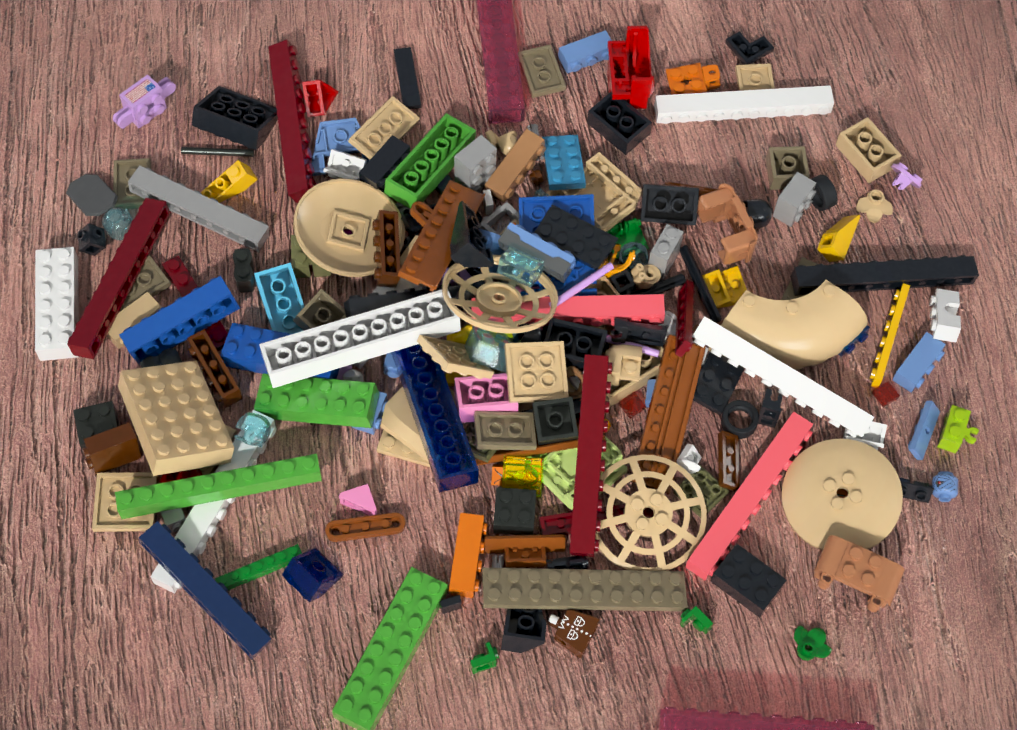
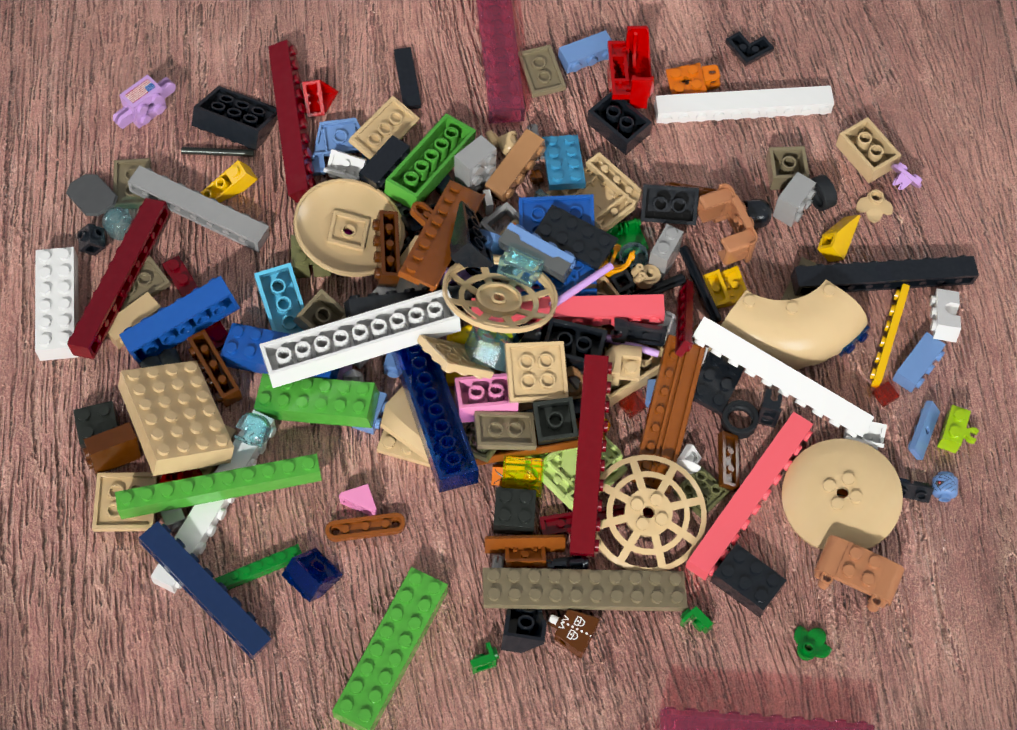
pearl dark grey brick [233,248,255,293] -> none
black tile [440,595,462,614] -> none
orange brick [449,513,488,598] -> none
tan plate [735,63,775,91] -> none

